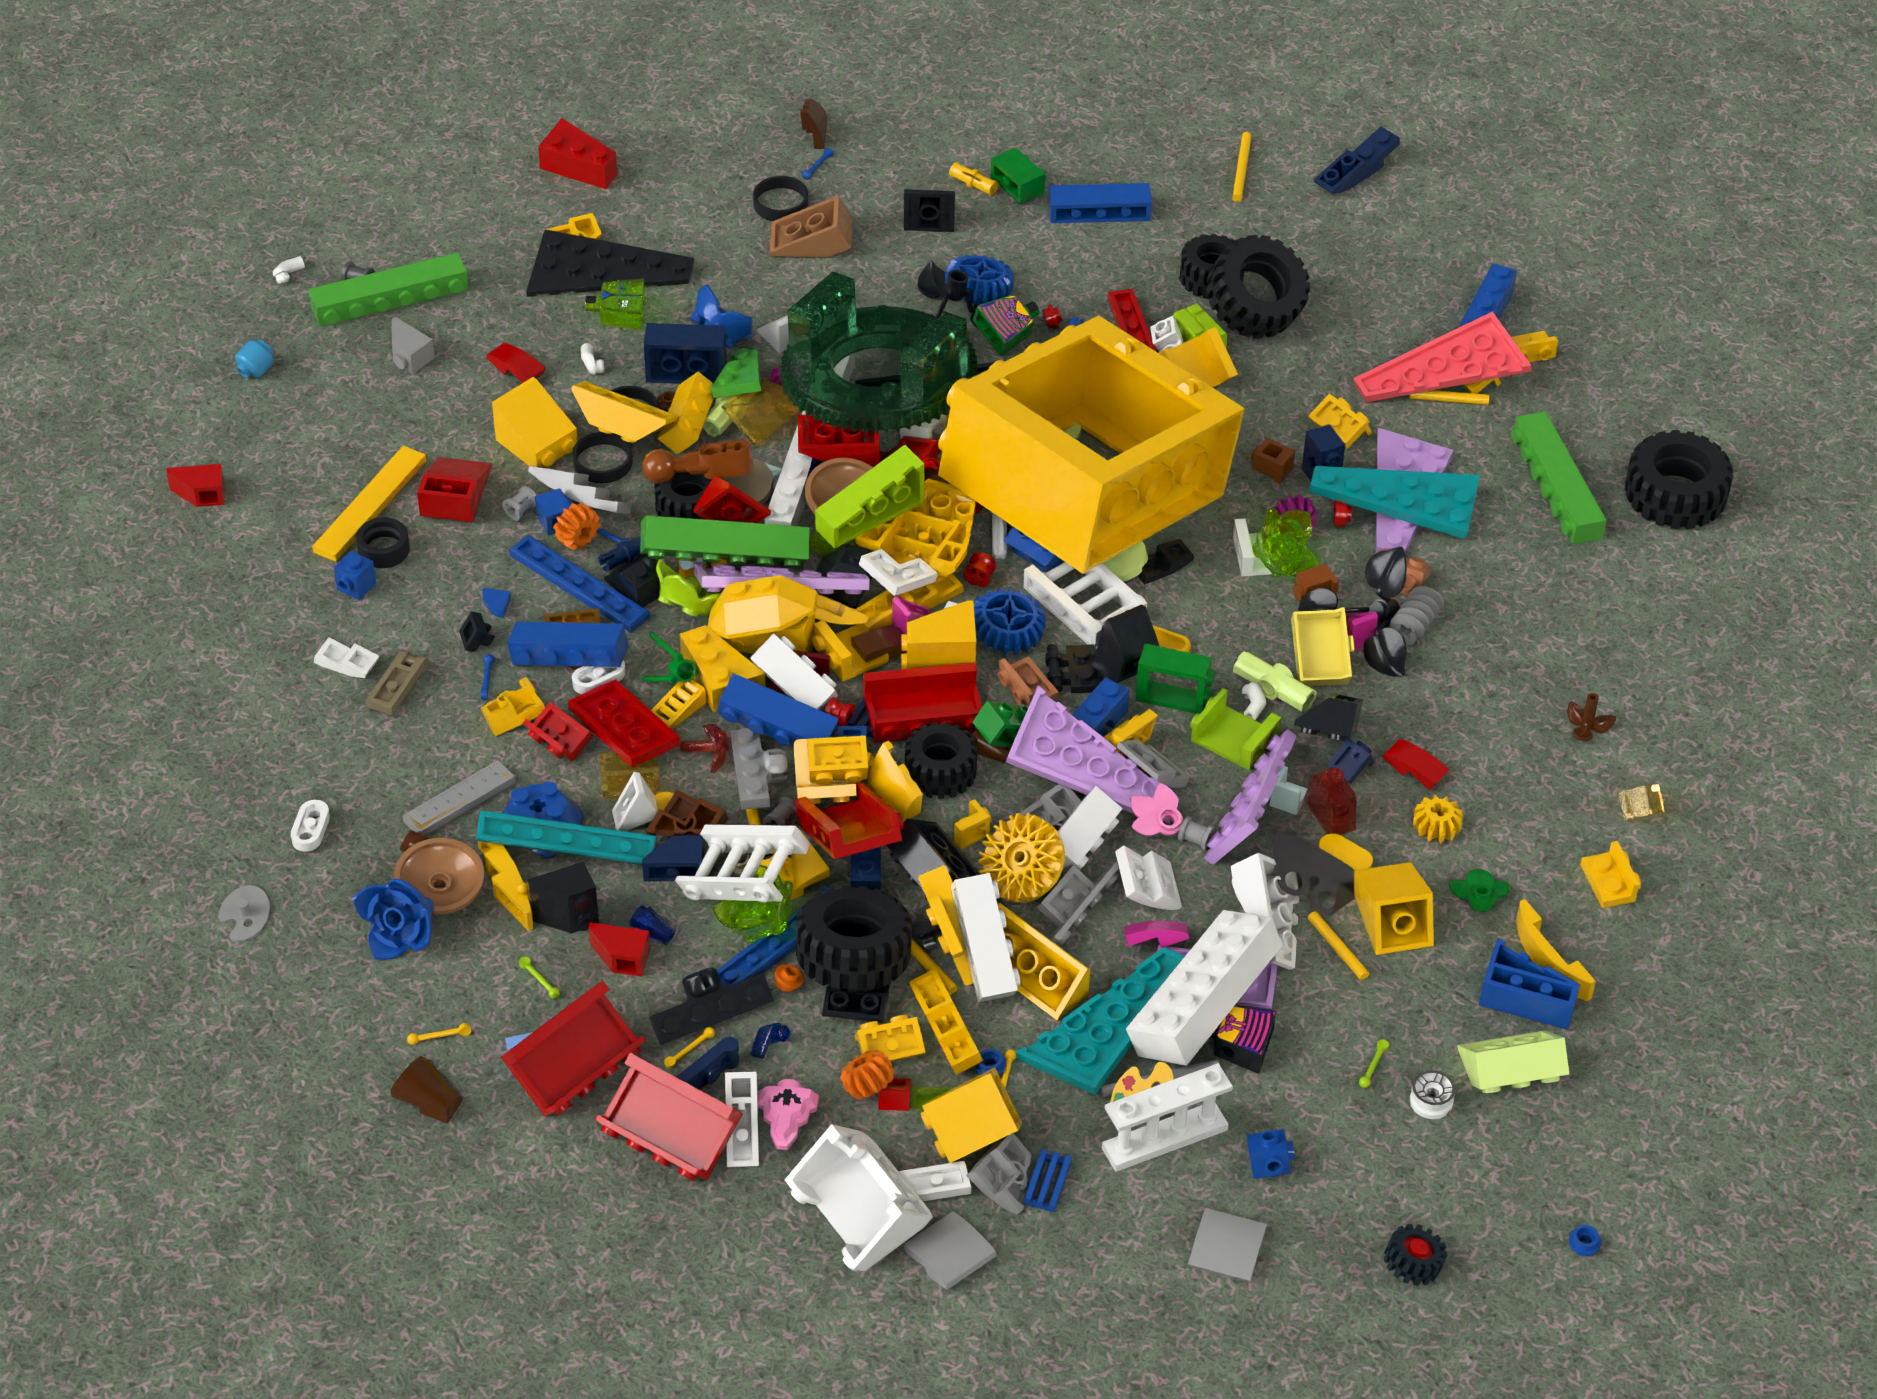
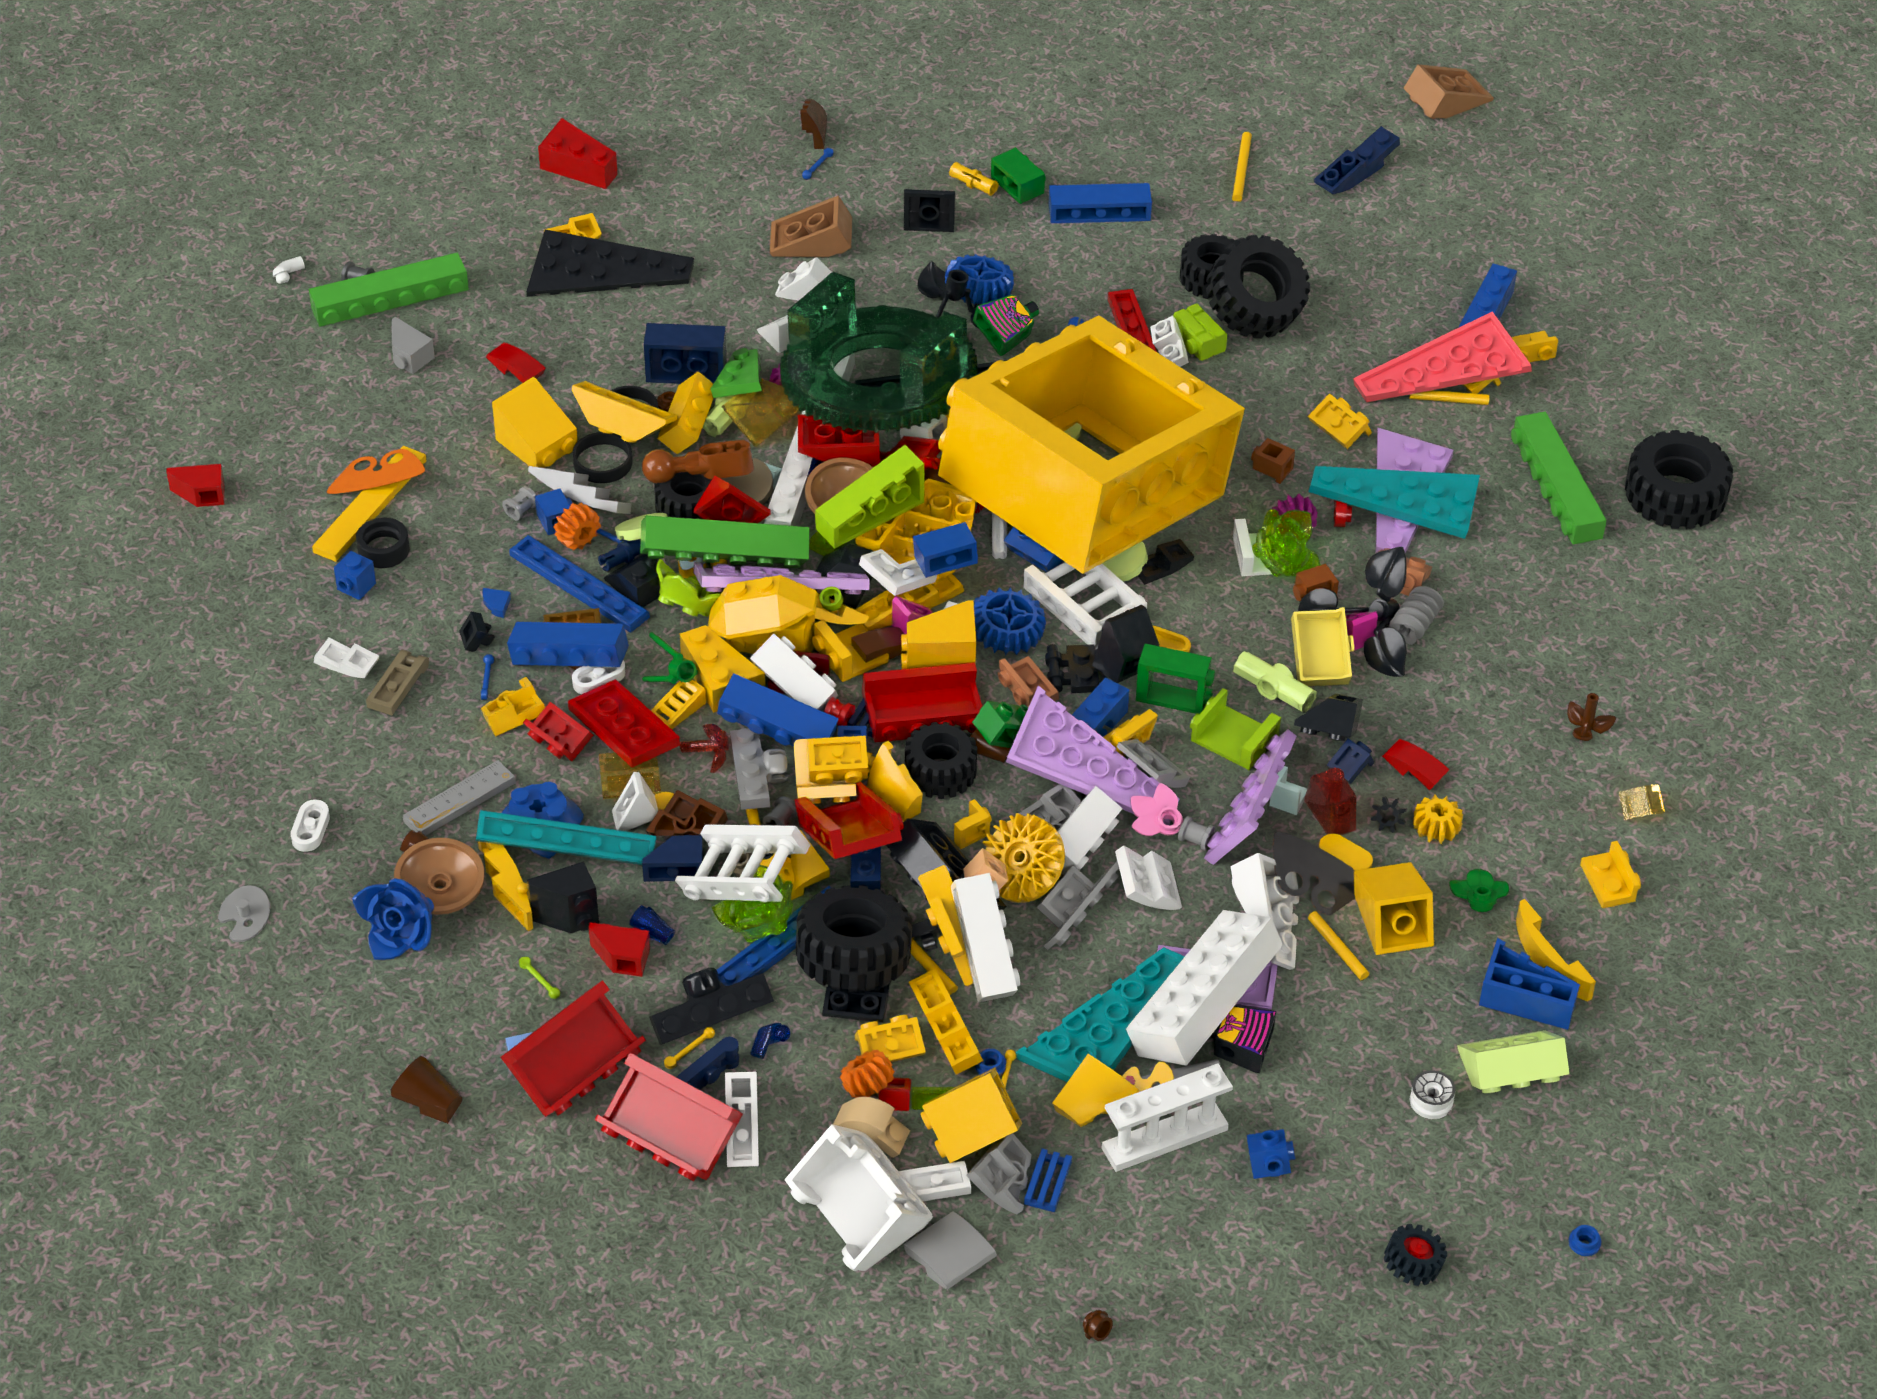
dark azure head [235,339,274,378] -> none
yellow hinge [407,1023,471,1045] -> none
red slope [417,457,492,522] -> none
white arm [581,343,605,375] -> none
clear neon green torso [585,279,645,330] -> none
blue brick [689,284,753,350] -> none
black tyre [753,176,808,221] -> none
bright pink rock [757,1079,820,1150] -> none
orange plate [774,964,804,992] -> none
red wheel [964,552,997,587] -> none
yellow slope [997,903,1090,1020] -> none
red plate [1042,304,1063,329] -> none
dark pink slope [1124,921,1190,948] -> none
yellow panel [1159,327,1238,388] -> none
light grey slope [1188,1208,1268,1283] -> none
white arm [1242,682,1267,720] -> none
dark blue brick [1302,424,1345,481] -> none
lime hinge [1359,1039,1389,1088] -> none
none -> orange piece [327,449,425,494]
none -> yellowish green tile [615,513,668,541]
none -> white slope [775,257,838,304]
none -> lime hinge [819,587,843,611]
none -> tan brick [833,1097,910,1158]
none -> blue brick [913,522,978,578]
none -> light nougat brick [963,848,1008,890]
none -> yellow slope [1052,1054,1140,1127]
none -> reddish brown plate [1083,1310,1113,1341]
none -> black gear [1371,796,1407,833]
none -> medium nougat slope [1403,64,1494,119]

